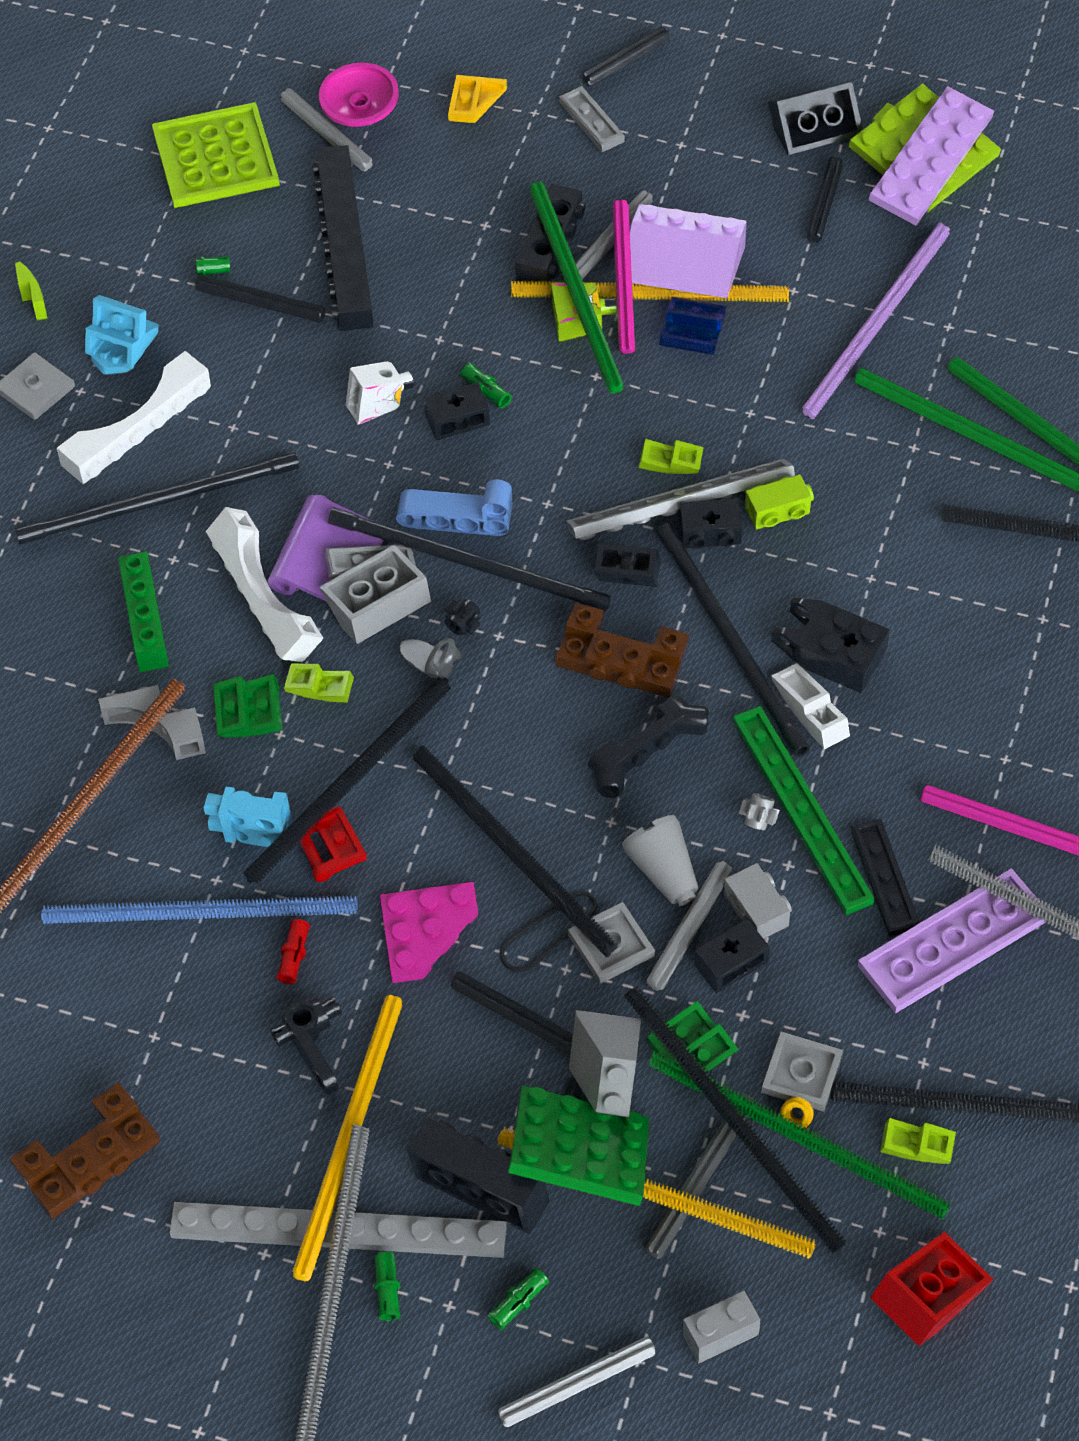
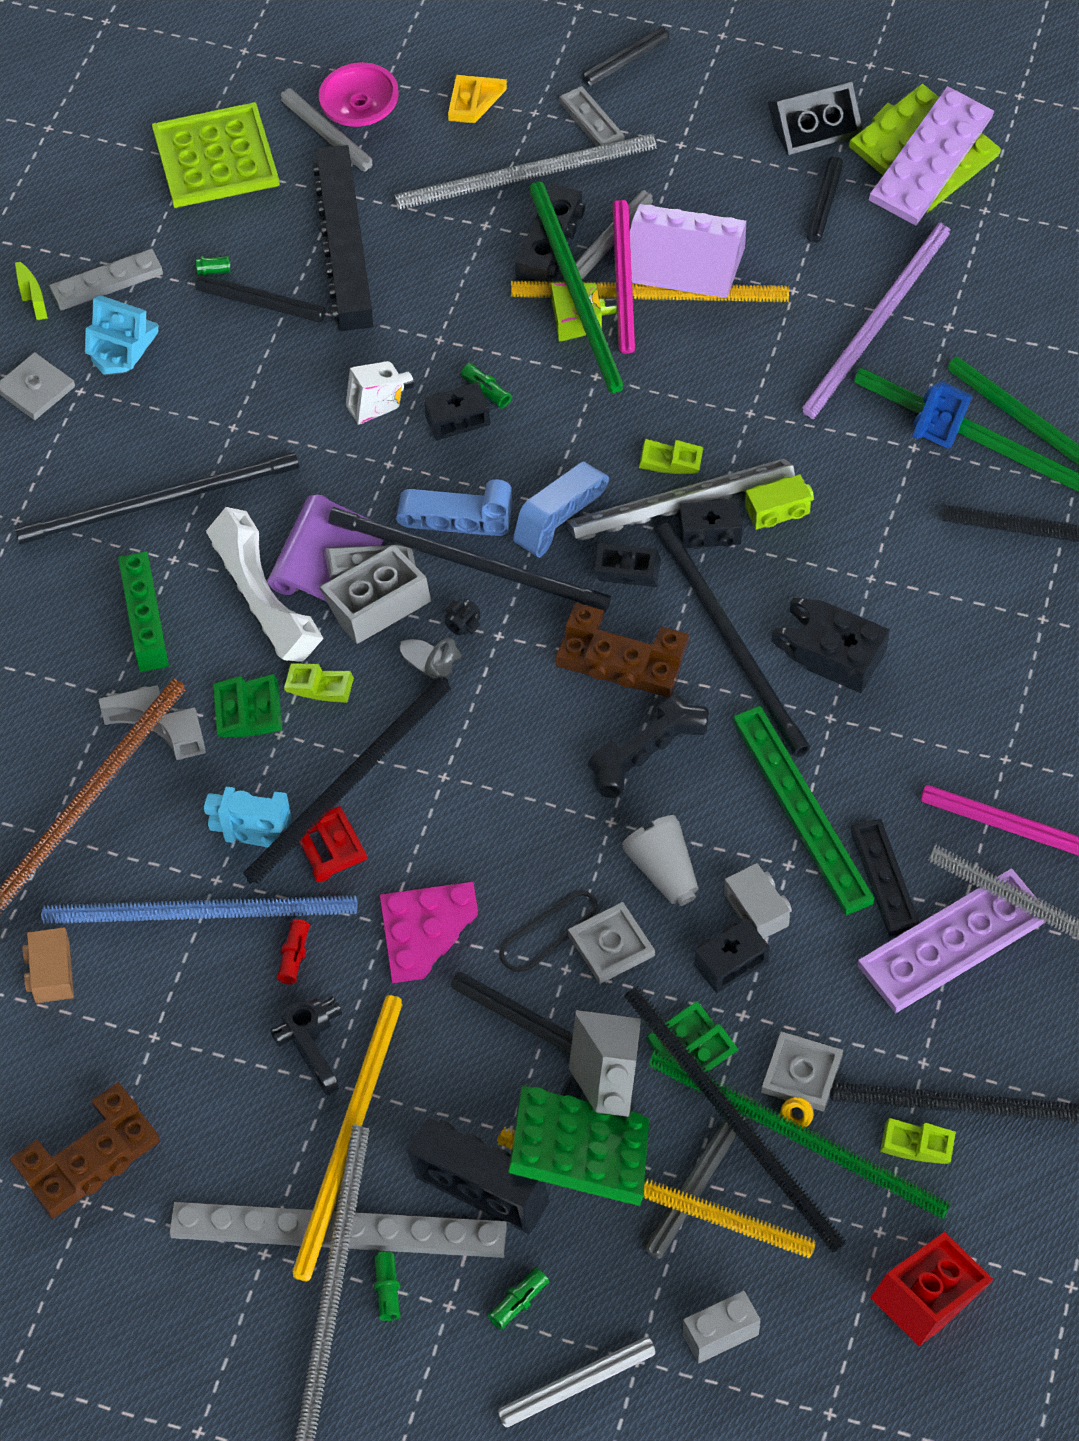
white arch [57,351,211,484] -> none
black axle [413,745,618,957] -> none
light grey axle [647,861,733,991] -> none
clear blue slope [659,297,727,355] -> none
light grey gear [739,793,780,830] -> none
white slope [772,663,850,749] -> none
none -> medium nougat brick [23,927,74,1003]
none -> light grey plate [49,249,163,311]
none -> light grey axle [394,133,657,210]
none -> medium blue beam [513,461,609,558]
none -> blue bracket [912,381,973,449]

